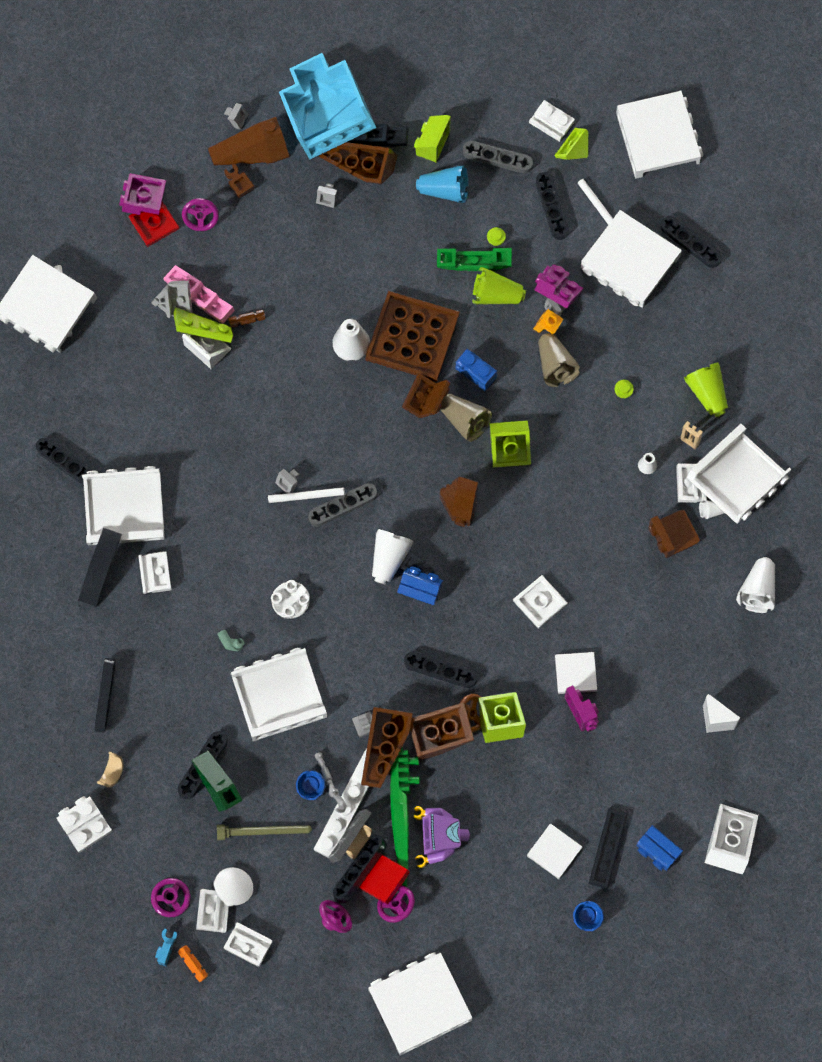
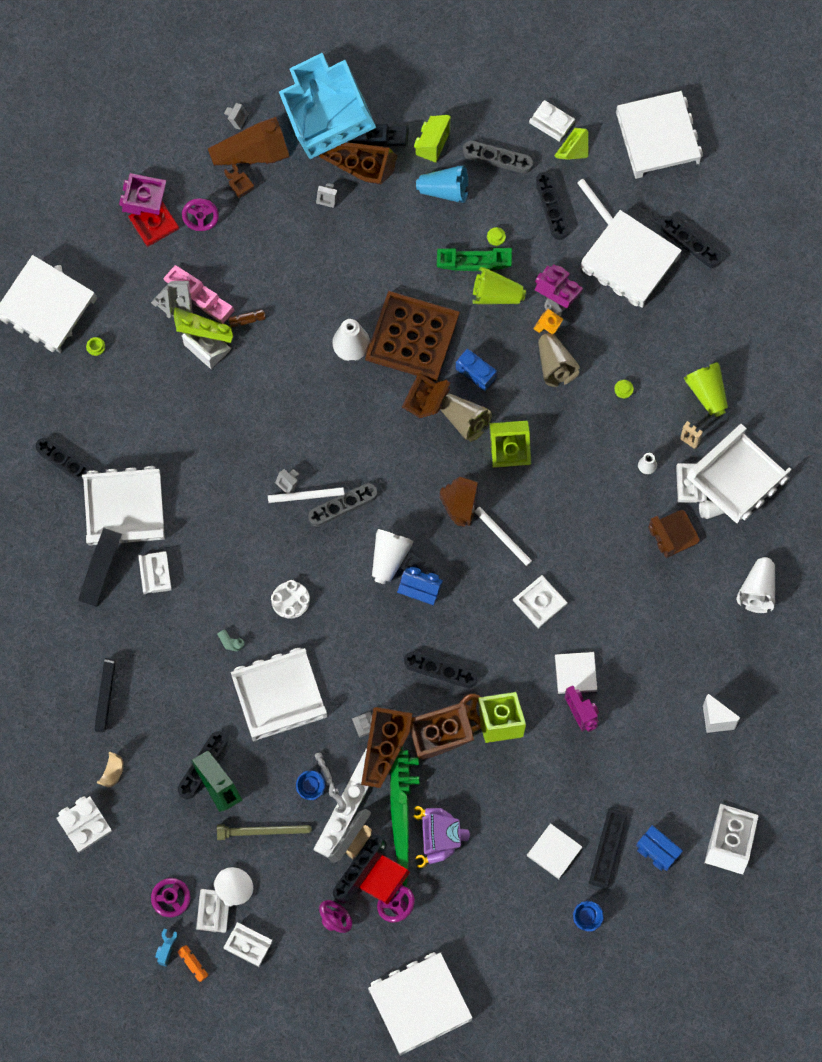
none -> lime plate [86,337,105,356]
none -> white bar [475,507,532,566]

